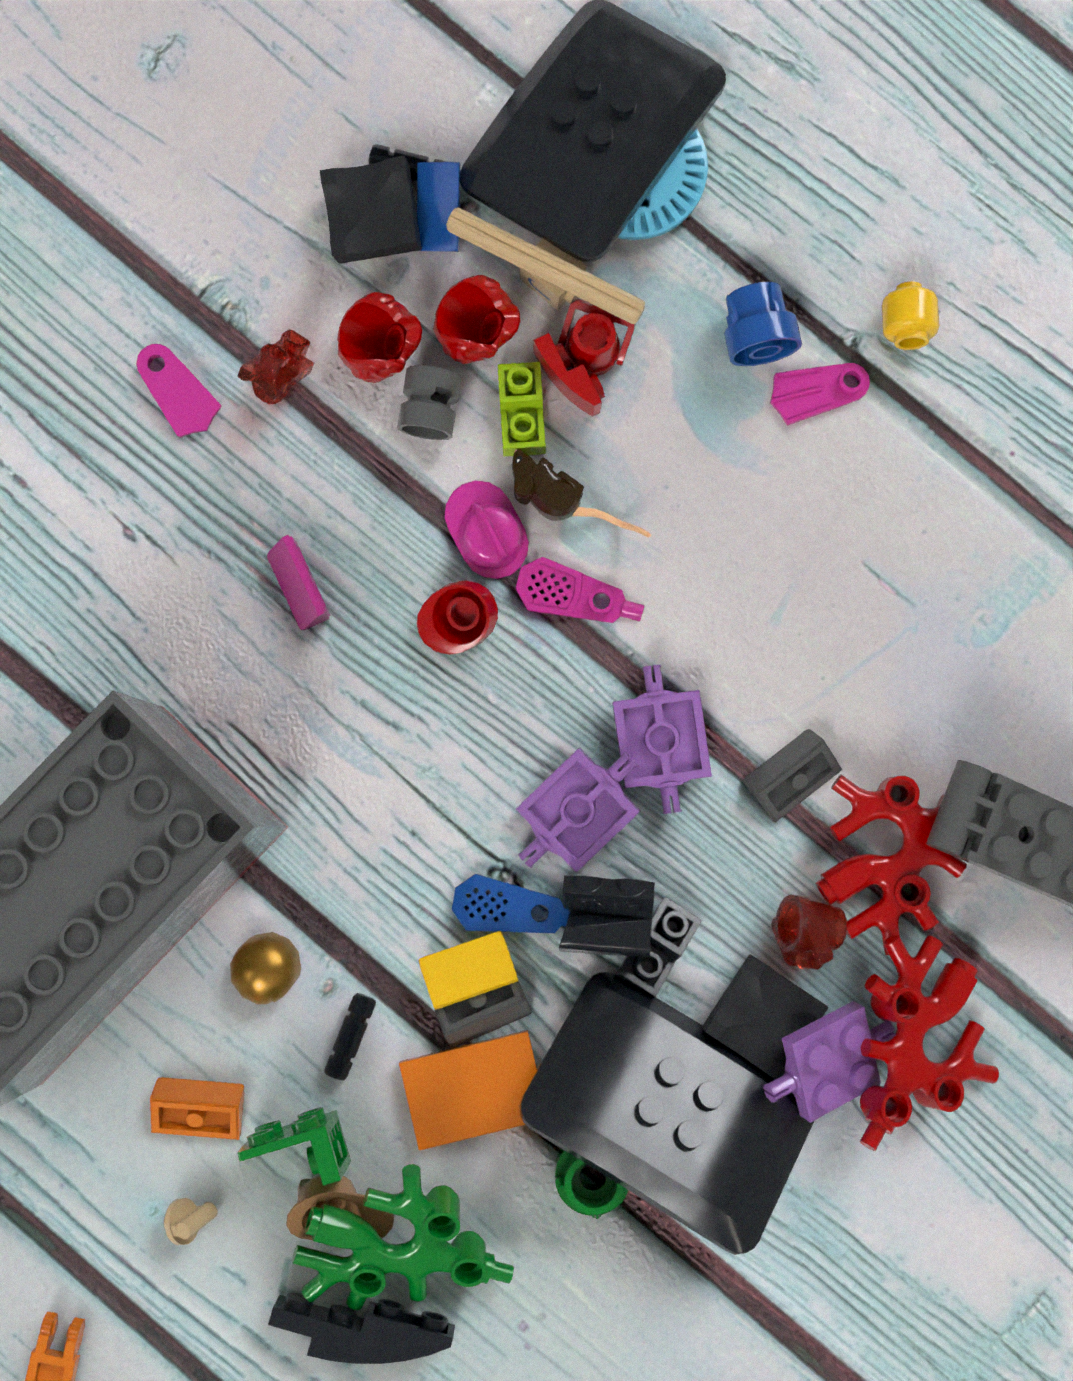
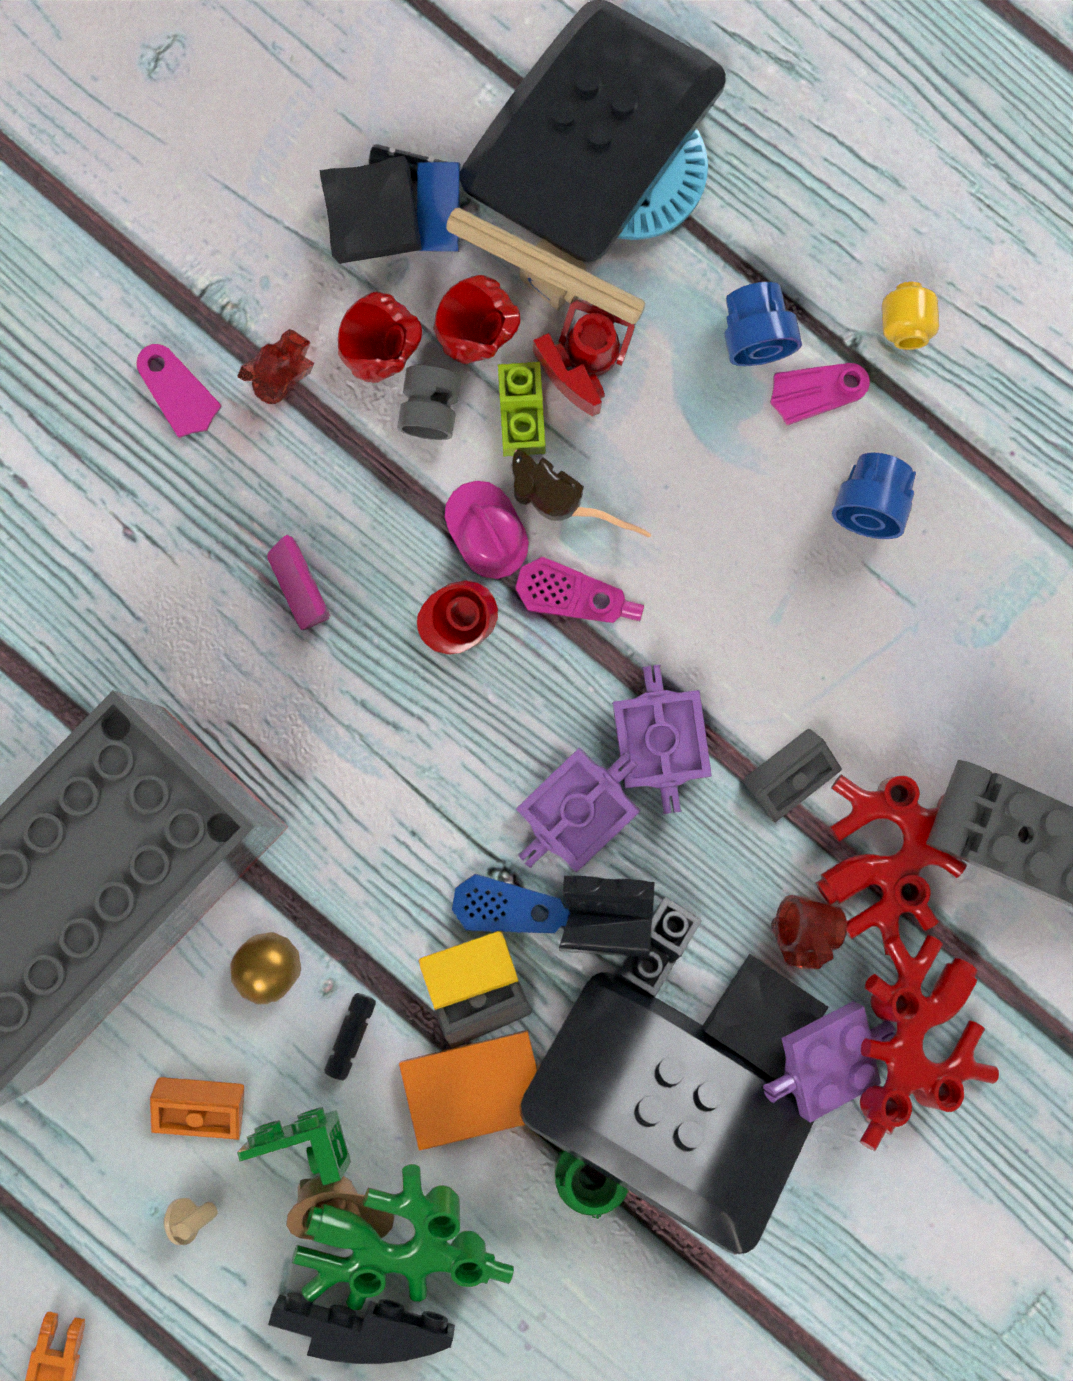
none -> blue piece [832,452,916,539]

